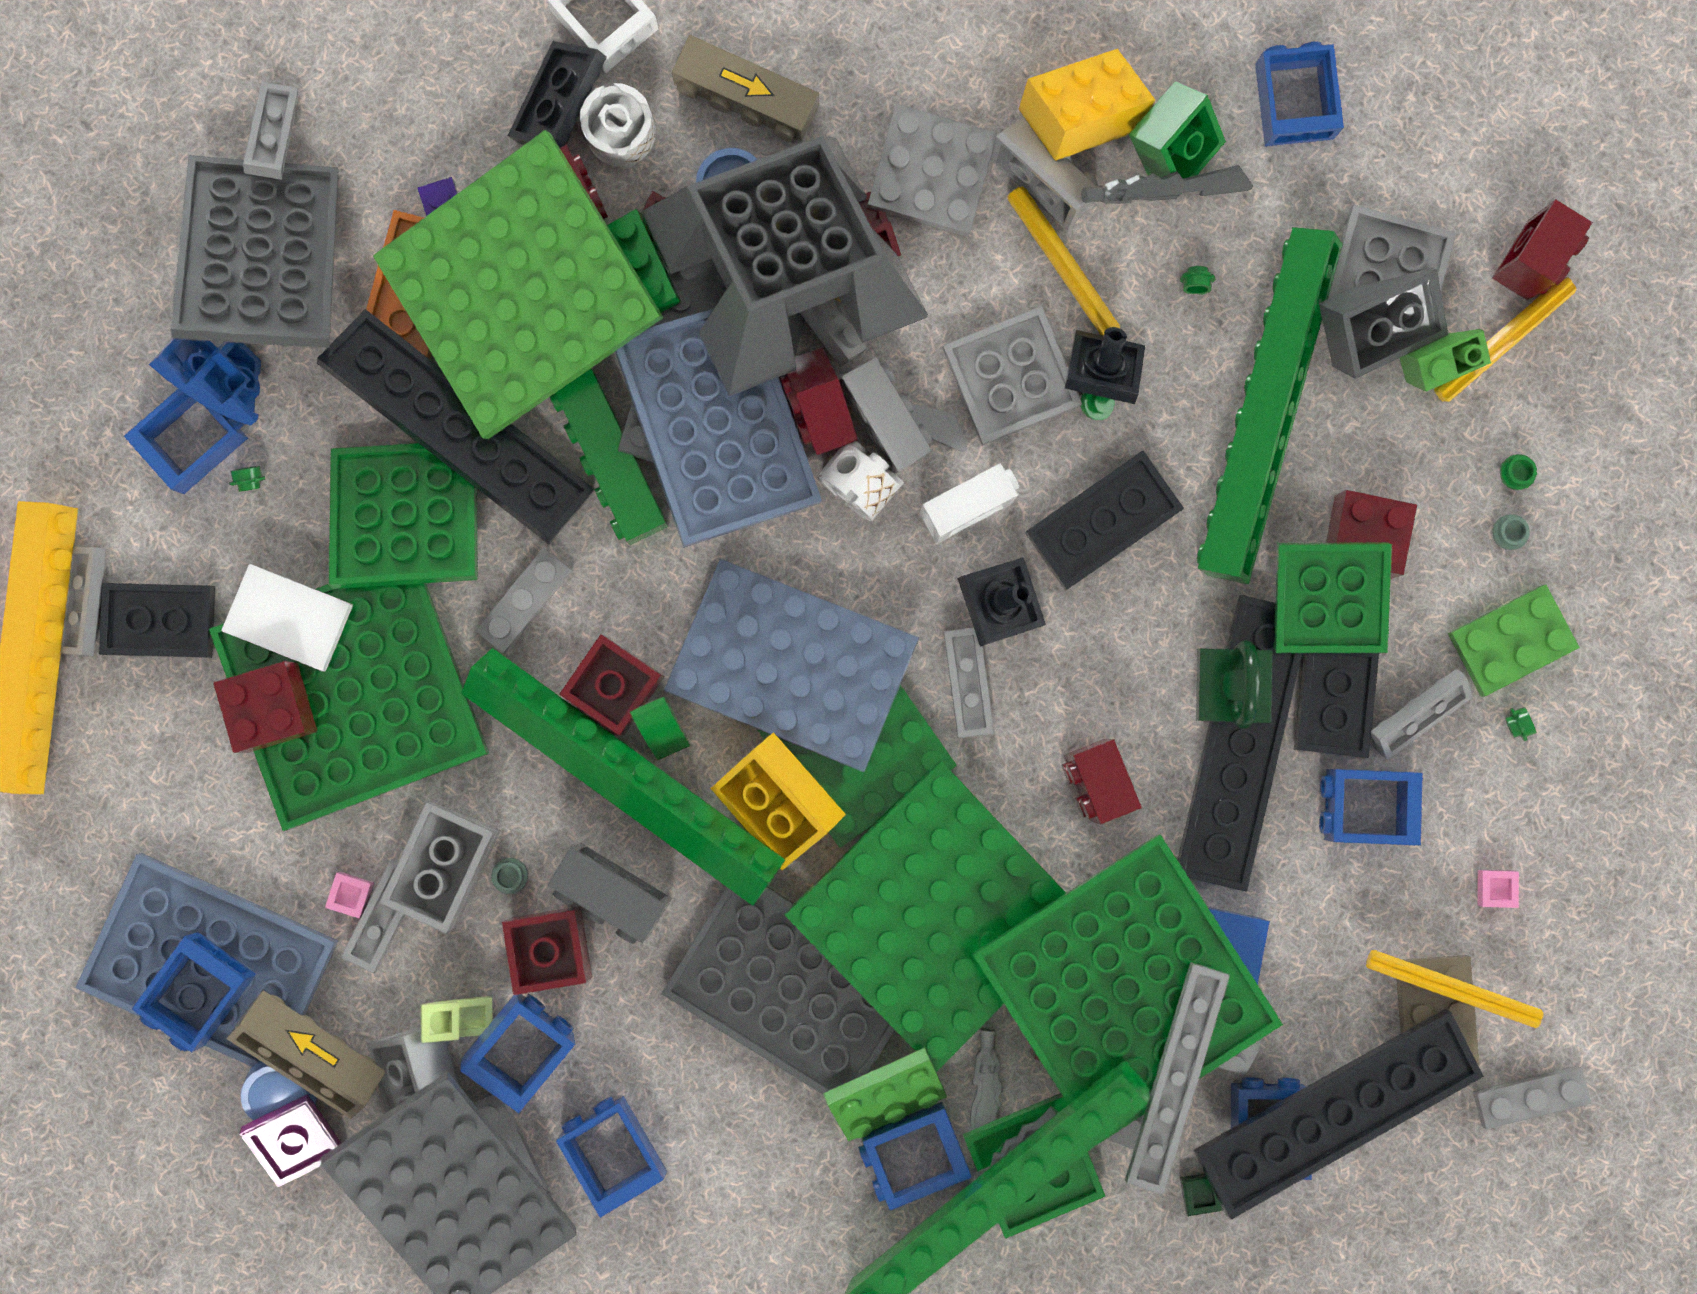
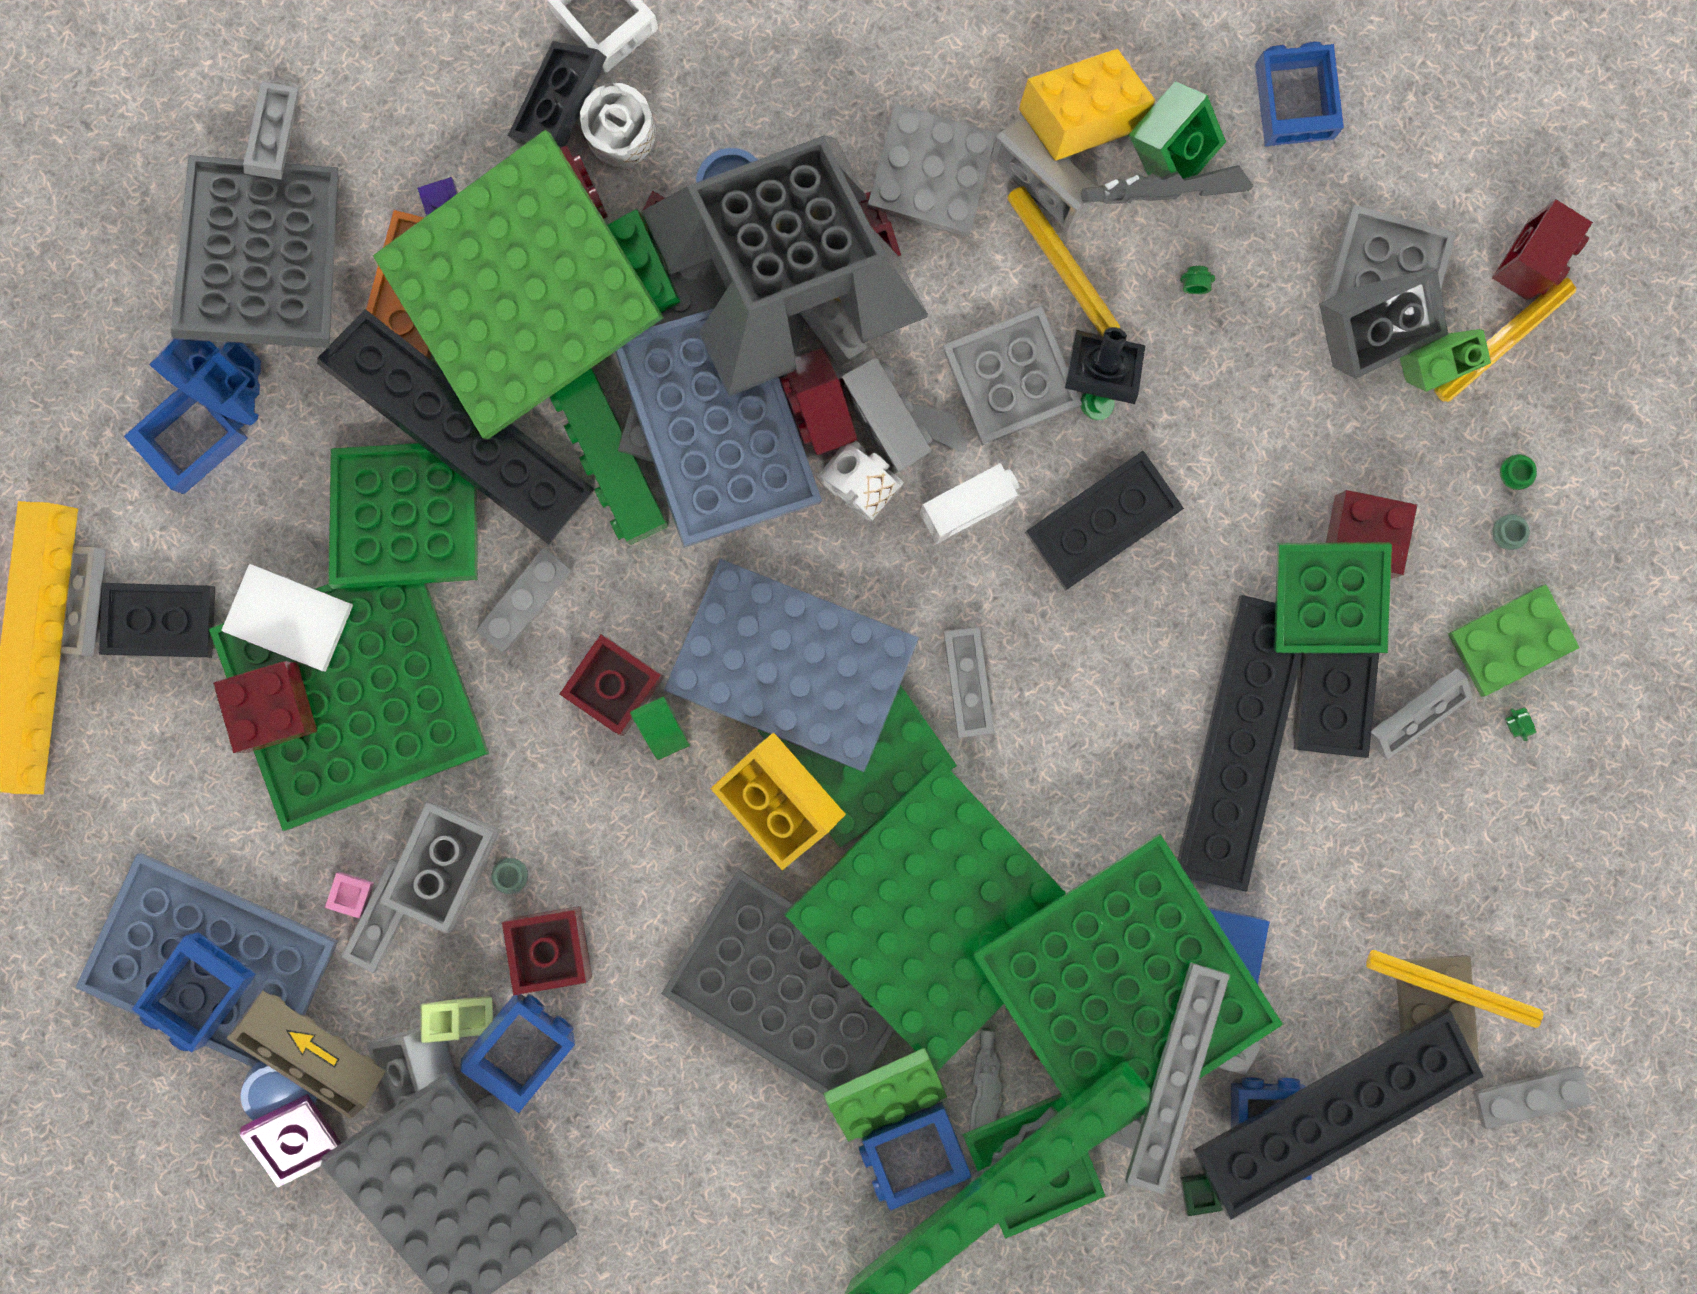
green plate [229,466,265,492] -> none
green brick [461,648,785,906] -> none
dark grey brick [547,843,673,944] -> none
blue window [556,1096,667,1218] -> none
dark tan brick [671,34,819,142] -> none
black plate [957,557,1046,647] -> none
dark red brick [1062,739,1142,824] -> none
dark green tile [1196,640,1273,729] -> none
green brick [1197,227,1343,585] -> none
blue window [1319,769,1423,846] -> none
bright pink plate [1477,870,1519,908] -> none

